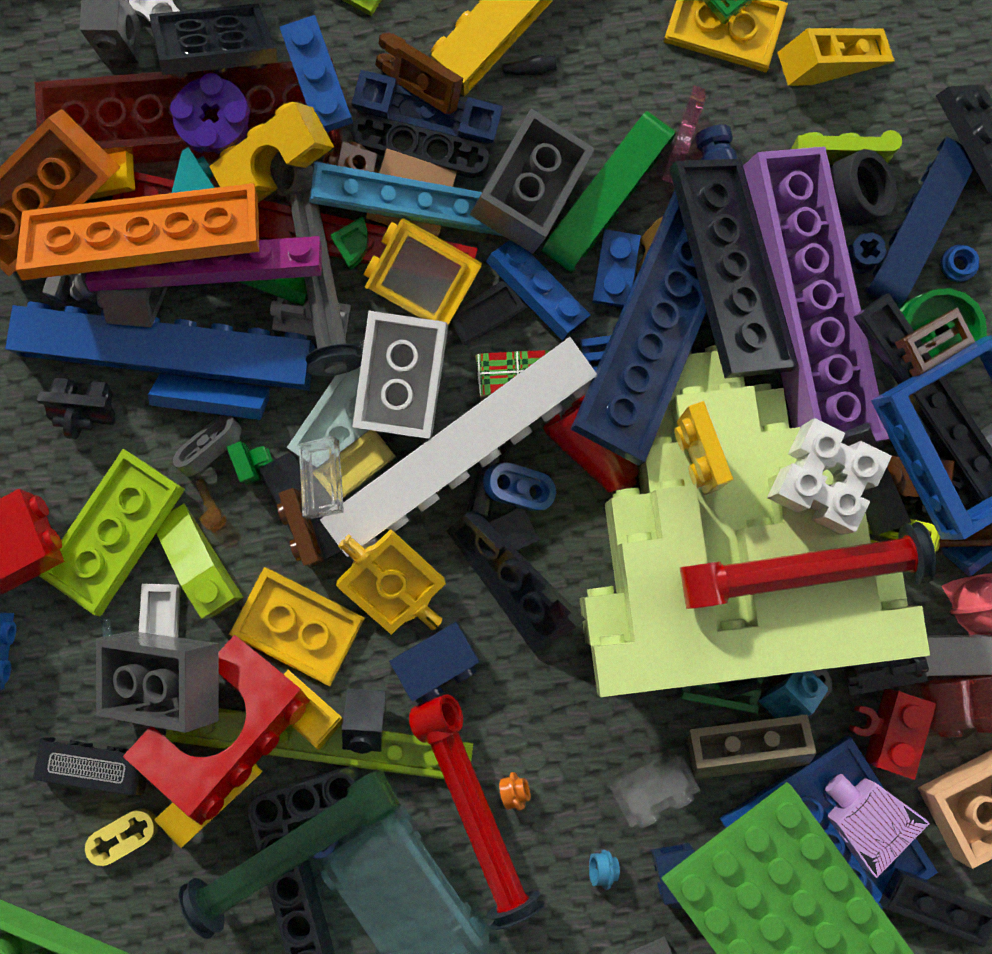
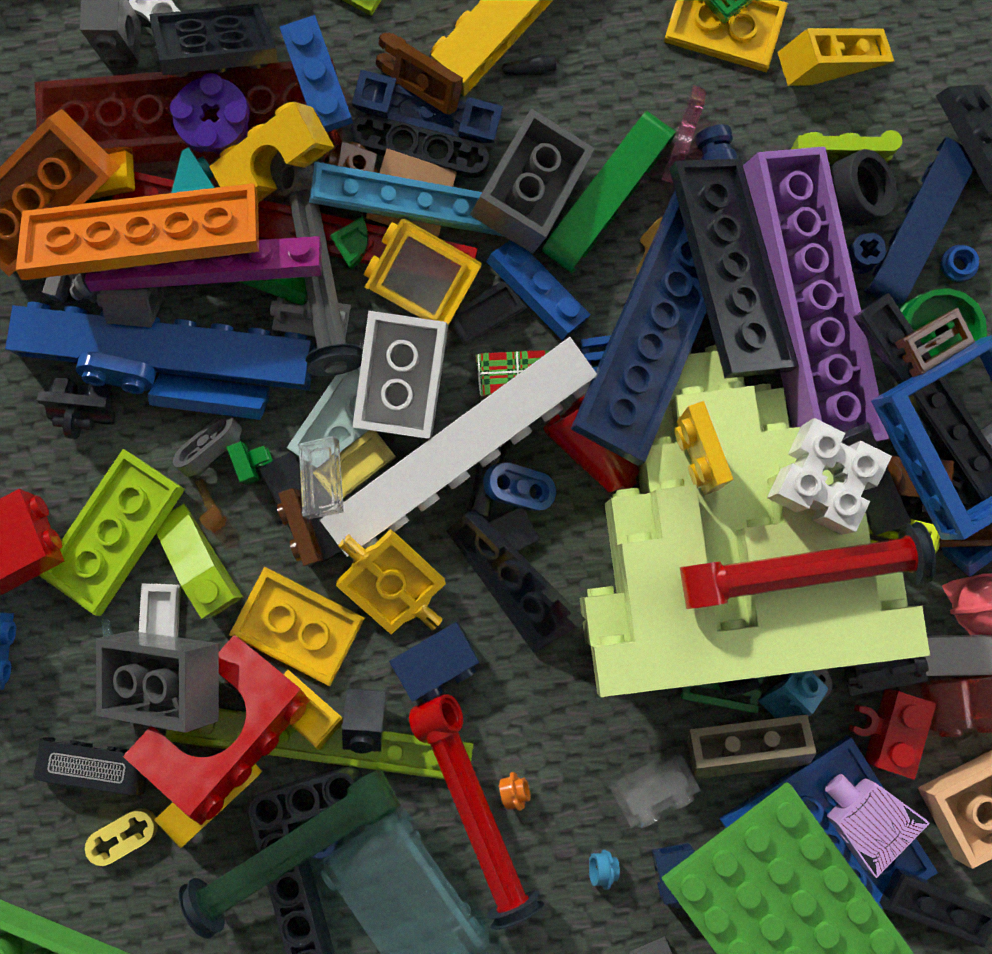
blue plate [592,229,641,308] -> none
none -> blue plate [75,352,156,394]

